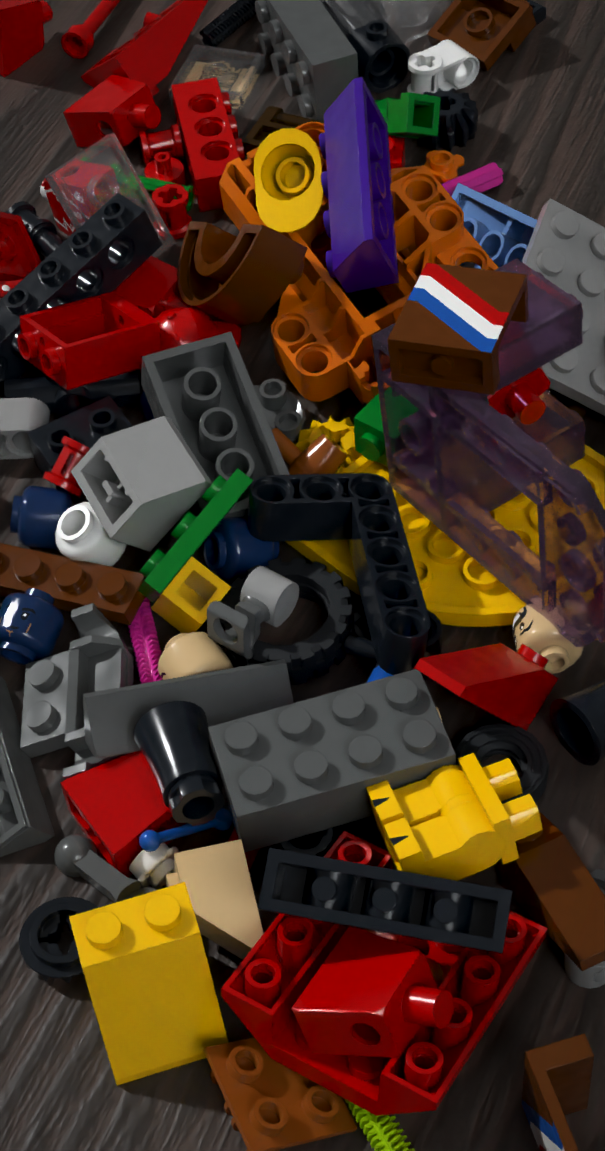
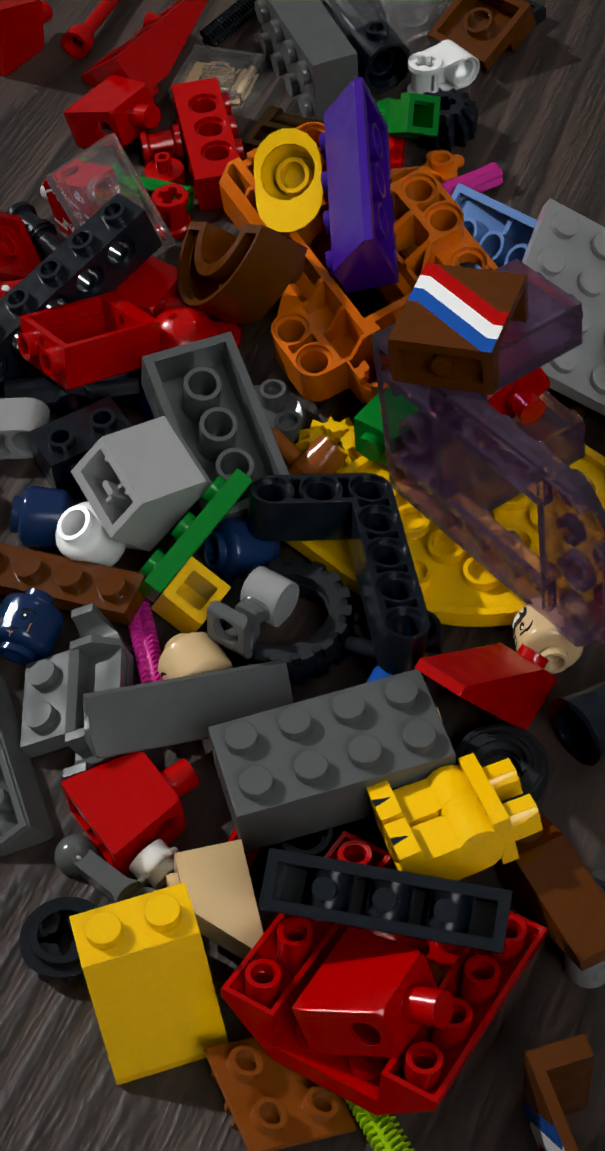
red bush [42,436,91,497] -> none
black plant [134,701,225,826] -> none
blue hinge [139,808,233,852] -> none

